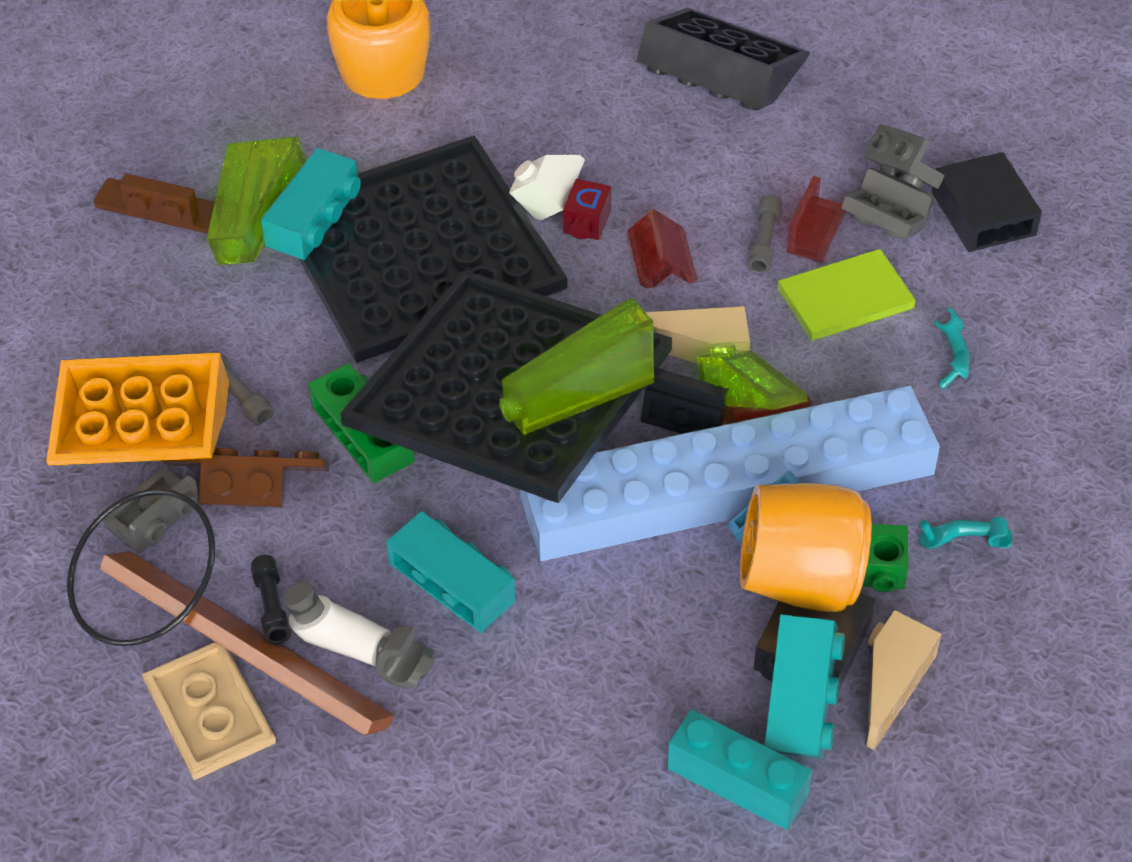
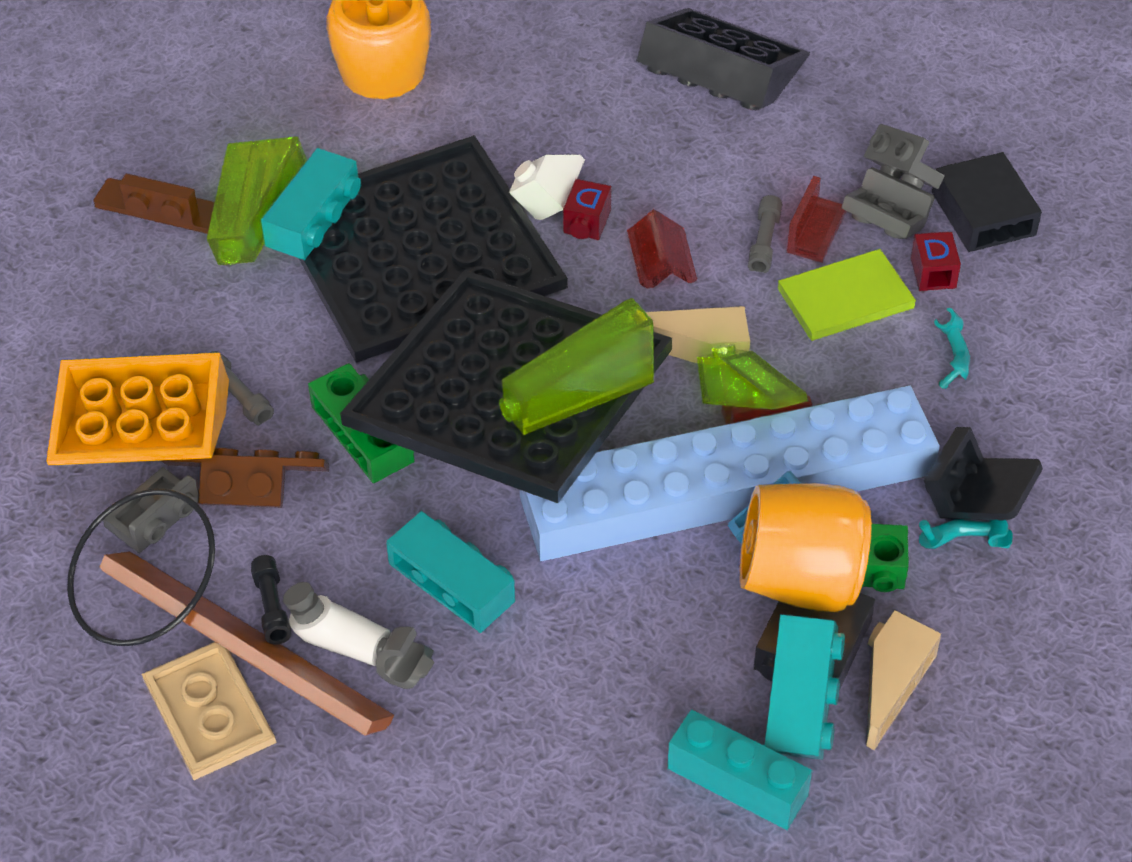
black plate [641,368,729,434] -> none
none -> dark red brick [911,232,961,291]
none -> black bracket [924,427,1043,520]

